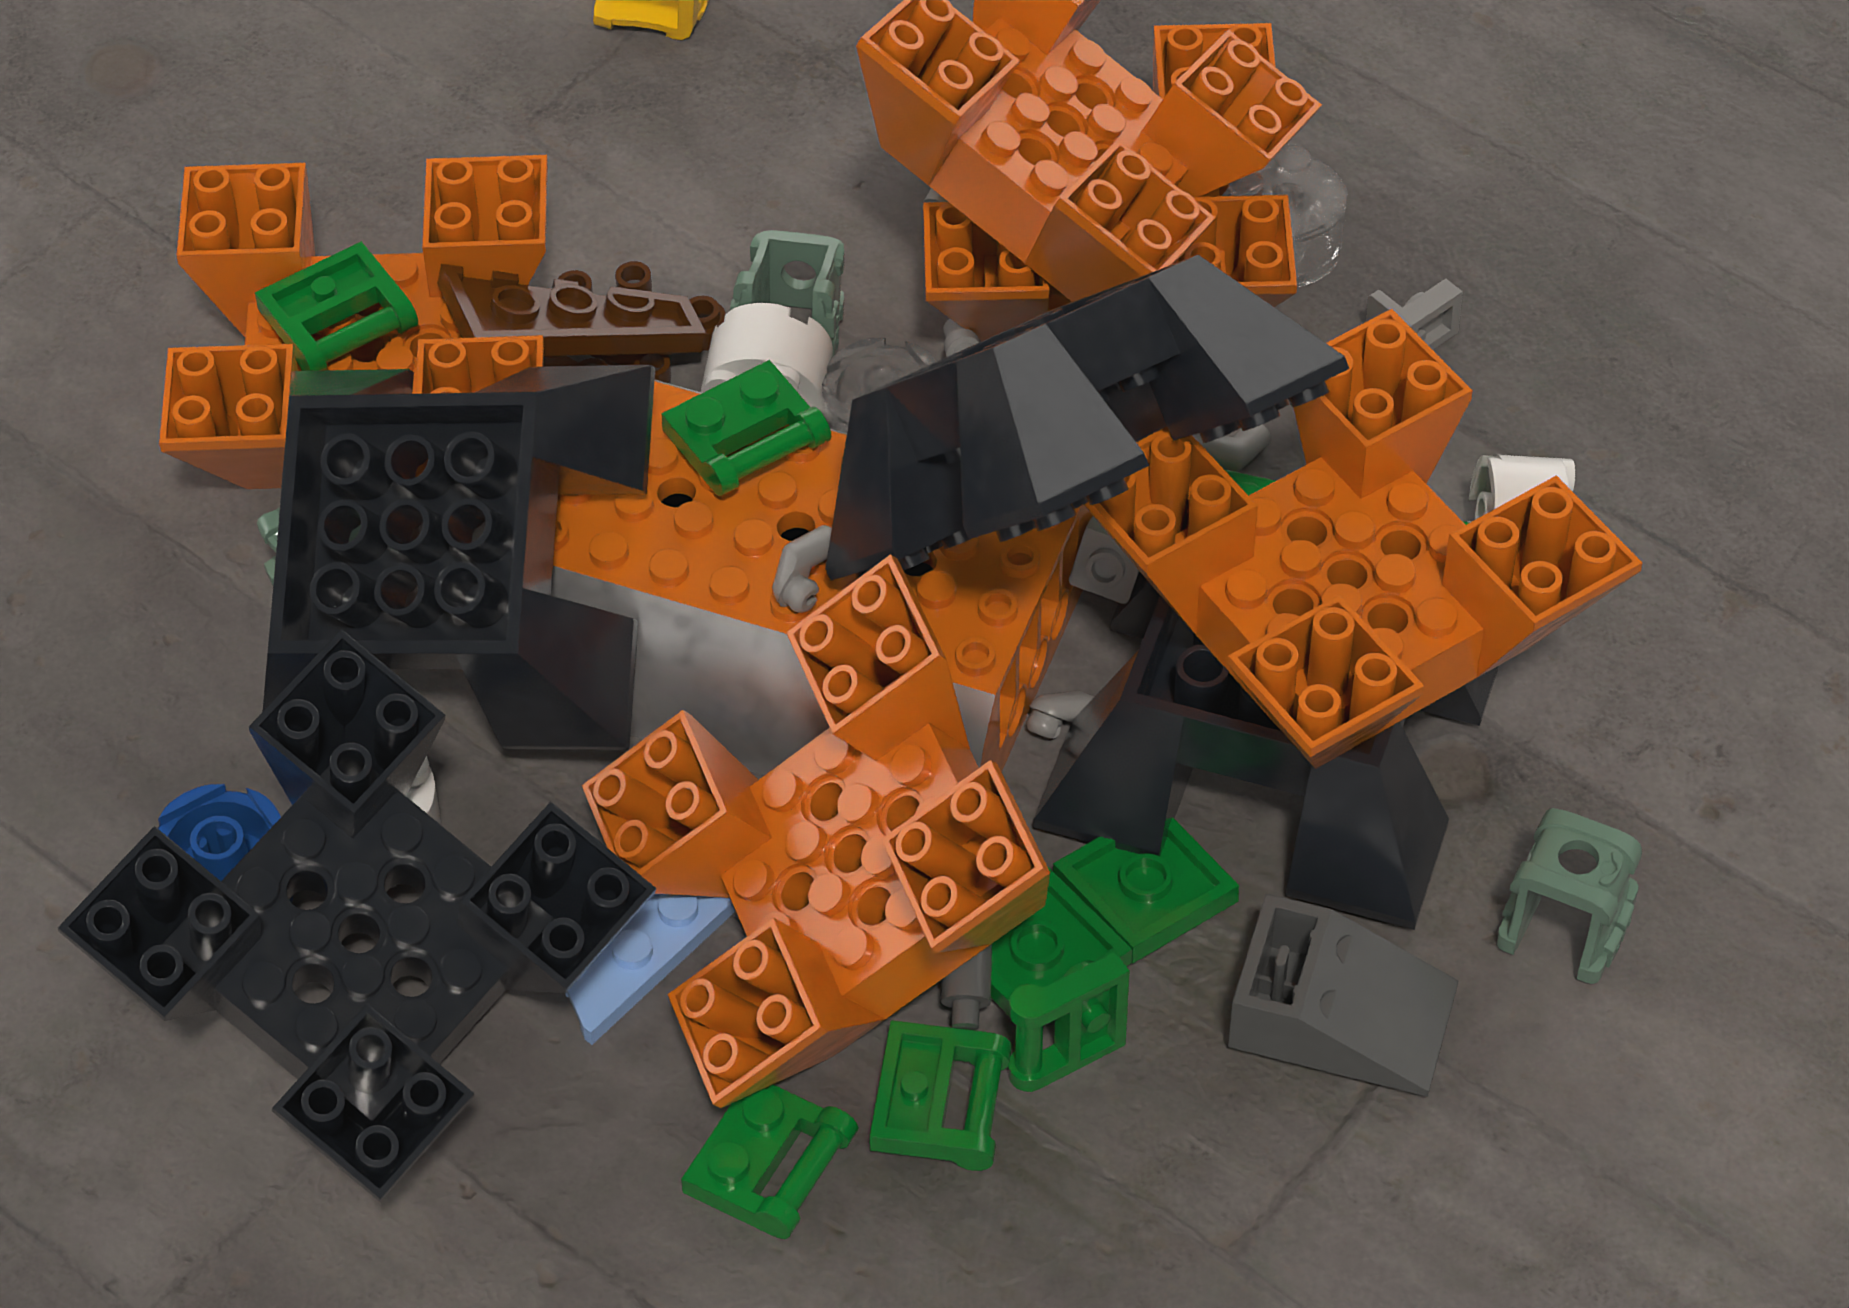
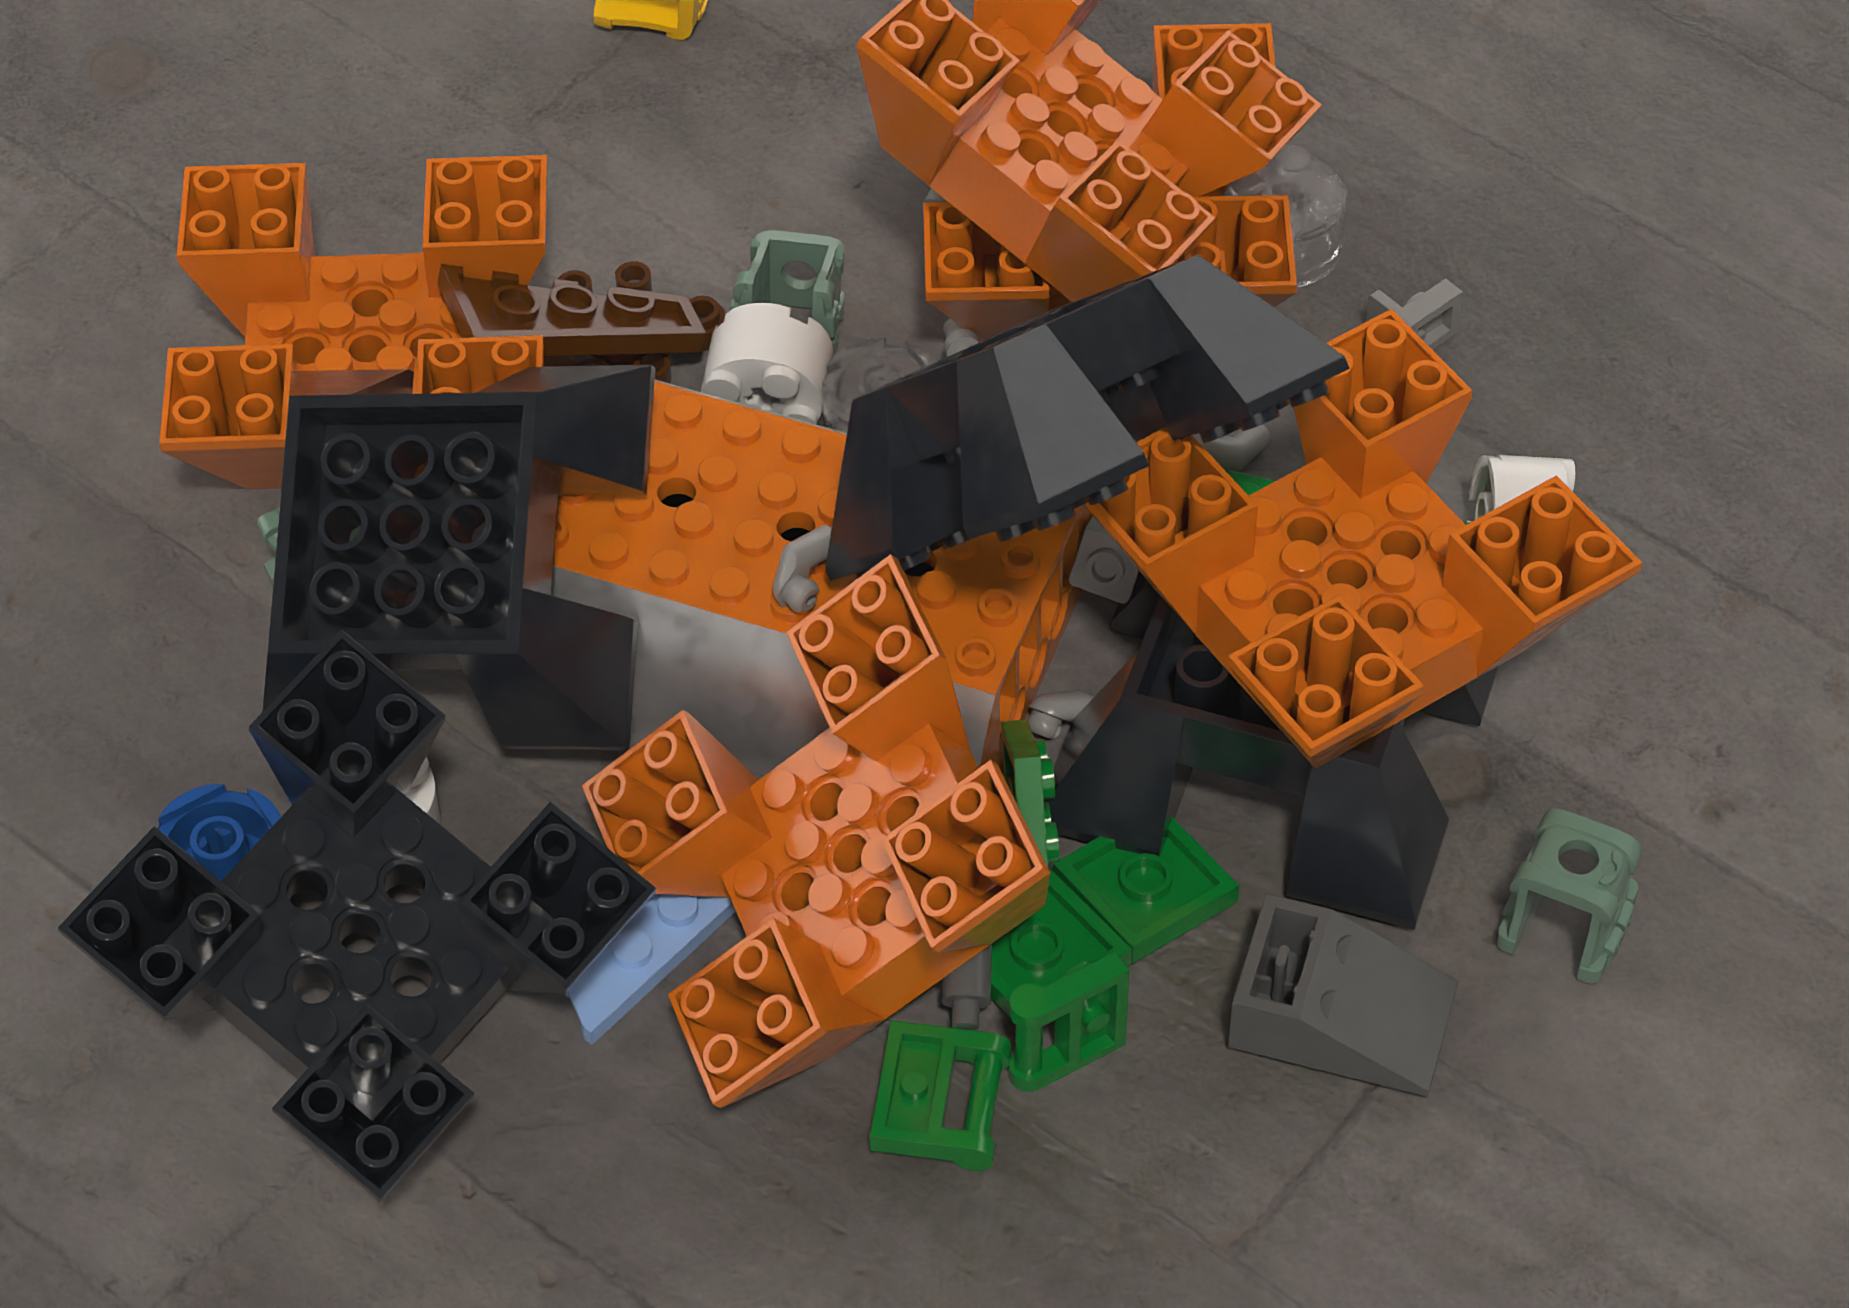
green plate [255,241,418,371] -> none
green plate [661,359,832,496] -> none
green plate [681,1085,859,1239] -> none
none -> green plate [1001,719,1059,867]

